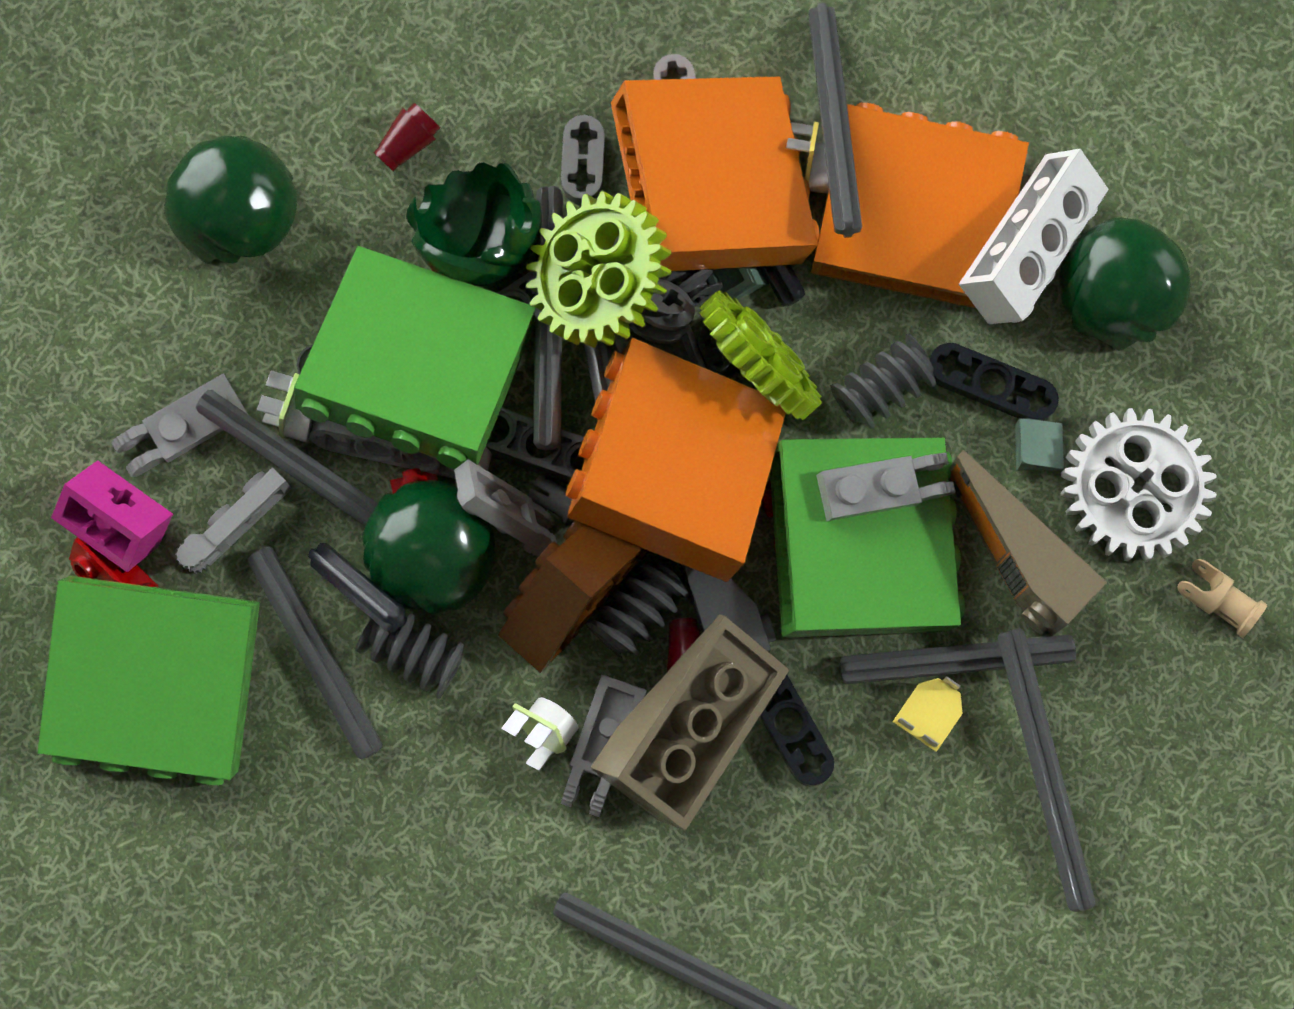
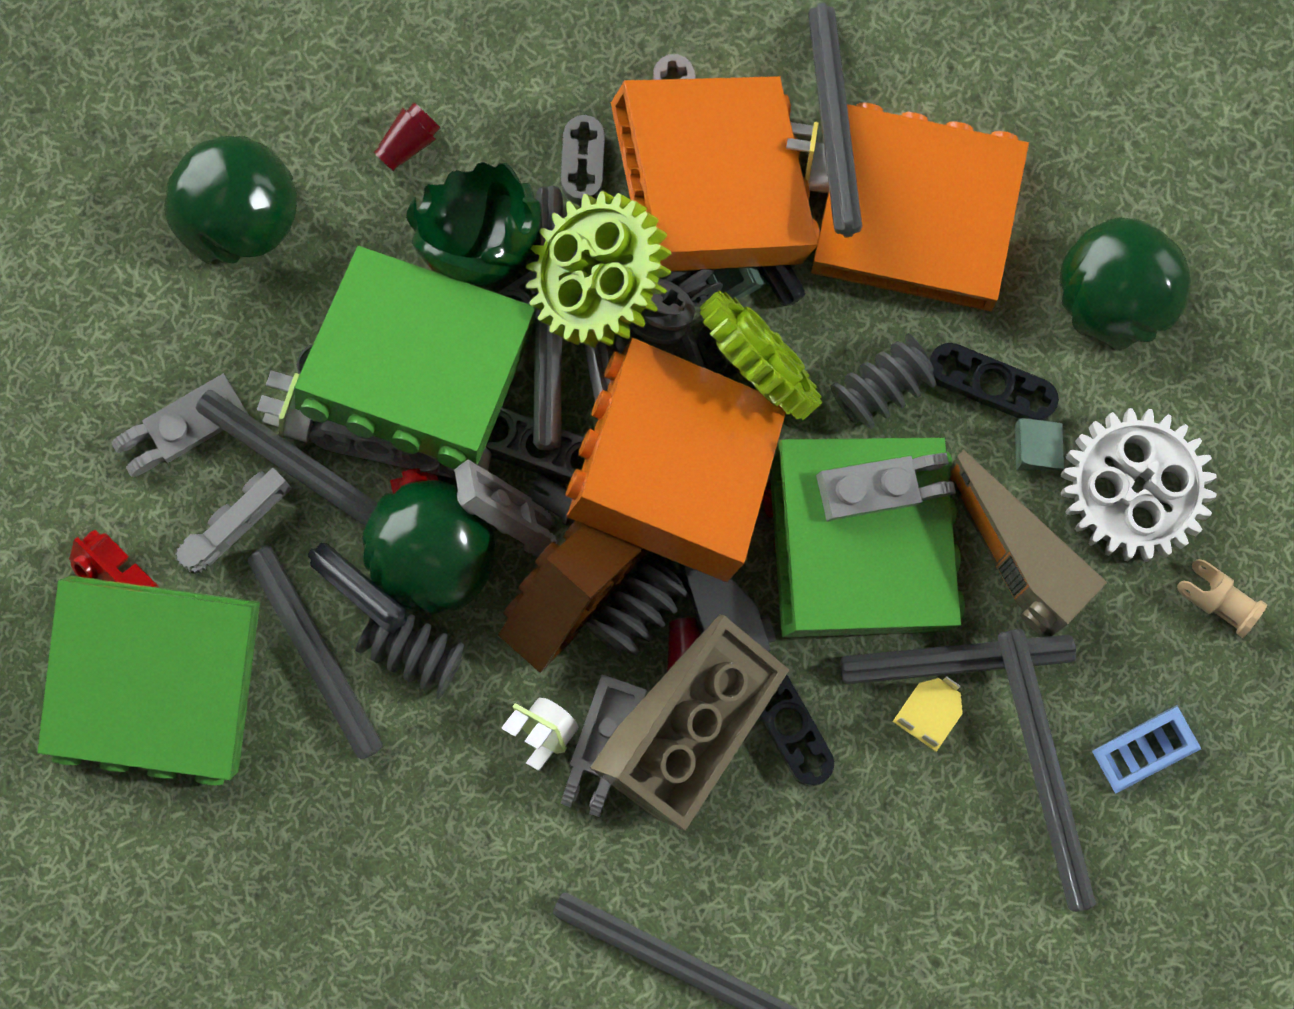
dark pink brick [51,460,173,572] -> none
white brick [959,149,1109,324] -> none
none -> light blue slope [1092,705,1201,794]

